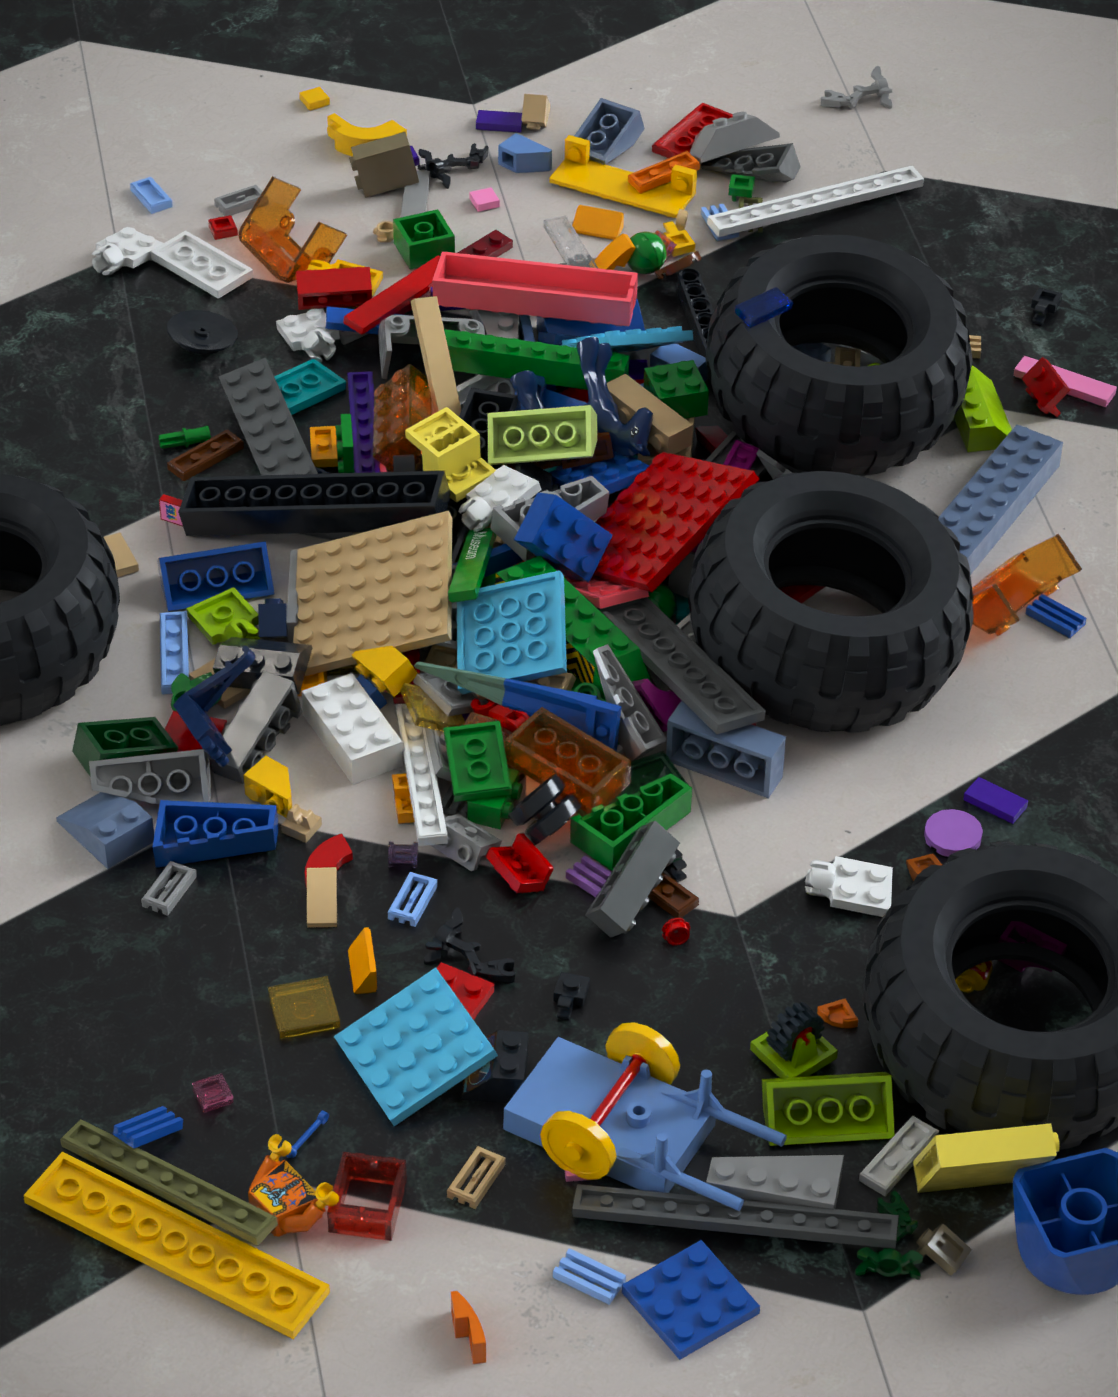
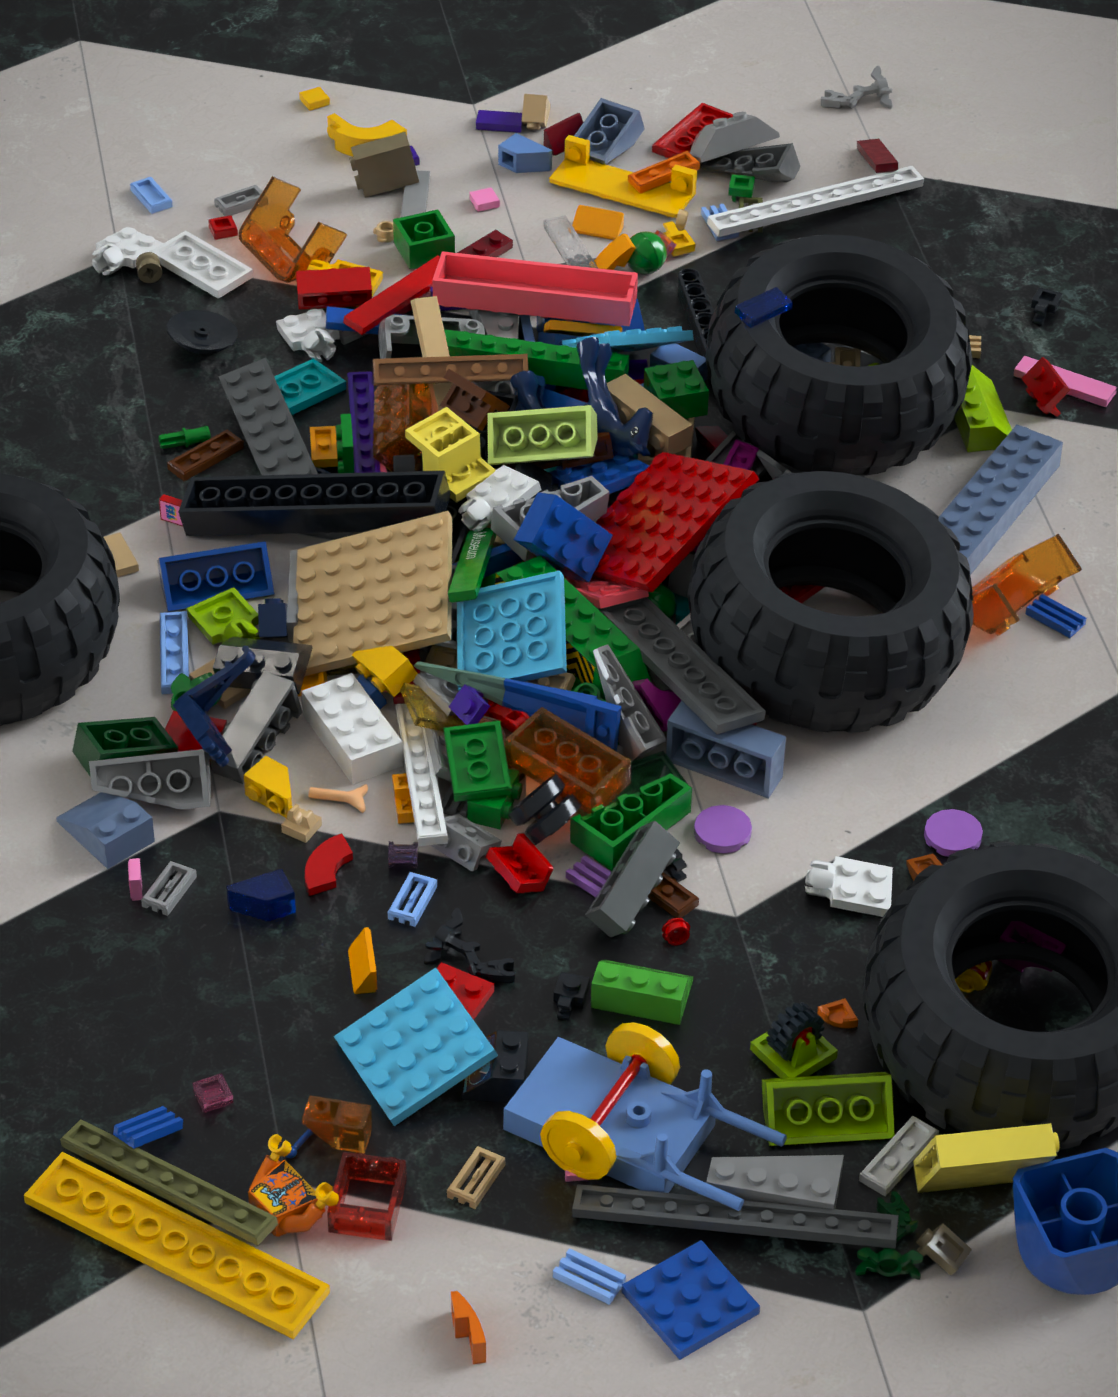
blue wedge [153,800,279,868] -> none
clear yellow tile [268,976,340,1039] -> none
tan slope [307,867,337,928] -> none
black piece [417,143,489,189] -> none
reddish brown tile [655,251,701,280] -> none
dark purple tile [963,777,1028,824] -> none
none -> bright pink tile [128,858,143,901]
none -> dark tan wheel [136,252,162,283]
none -> clear blue slope [226,869,296,921]
none -> clear orange slope [302,1095,372,1154]
none -> light nougat piece [309,784,368,813]
none -> medium nougat tile [373,354,528,386]
none -> reddish brown bracket [440,369,510,431]
none -> dark purple bracket [449,684,490,725]
none -> dark red slope [544,113,583,156]
none -> light orange tile [544,320,622,337]
none -> bright green slope [591,960,693,1025]
none -> medium lavender tile [694,805,752,854]
none -> dark red tile [857,138,898,173]

